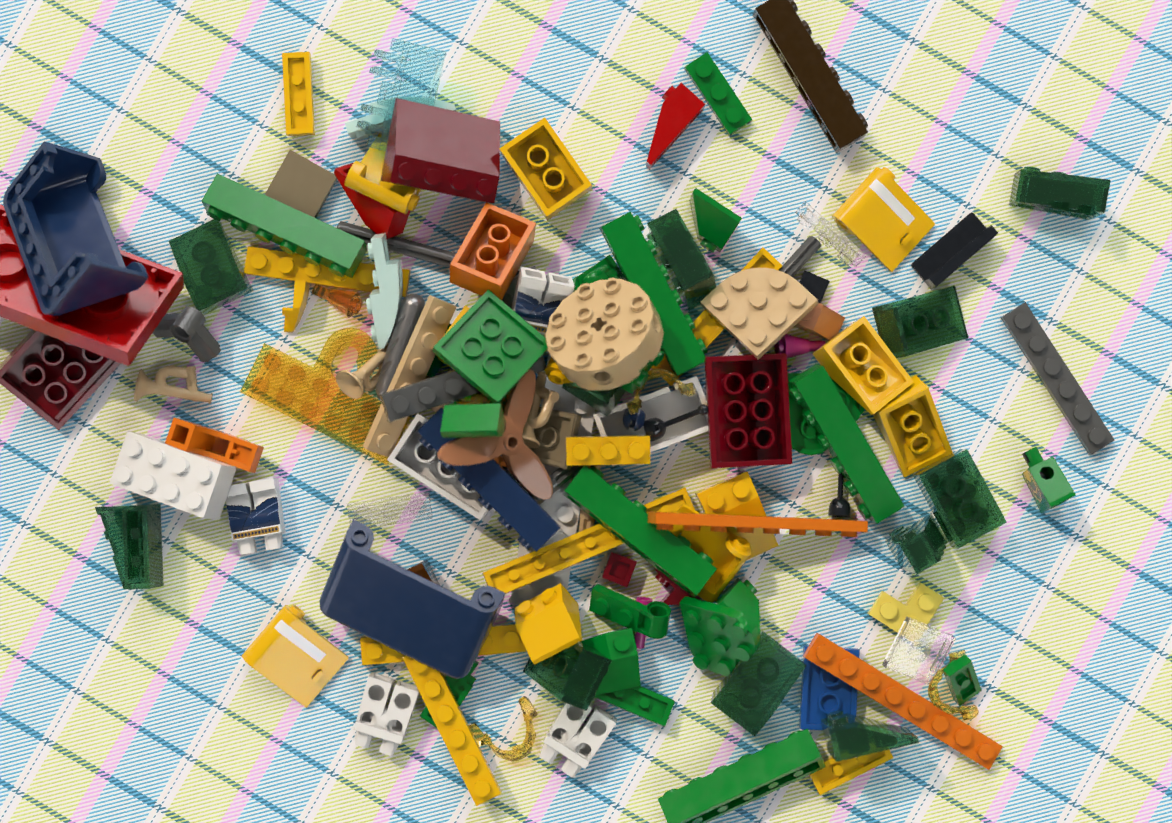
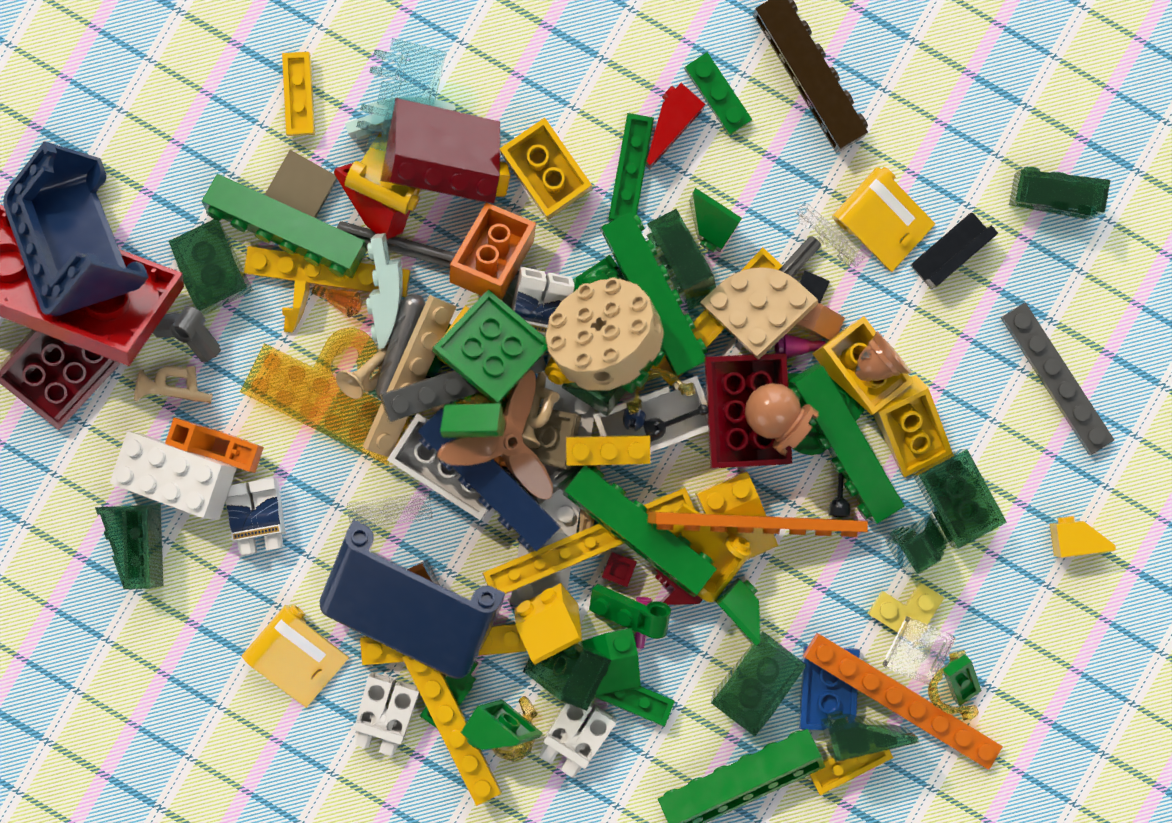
green plate [679,596,761,676] -> none
clear green slope [872,286,969,358] -> none
green torso [1022,447,1076,513] -> none
none -> green slope [460,699,543,750]
none -> yellow tile [496,161,510,197]
none -> green tile [608,113,654,221]
none -> nougat tile [745,383,818,455]
none -> nougat piece [855,331,912,381]
none -> yellow slope [1049,516,1116,558]

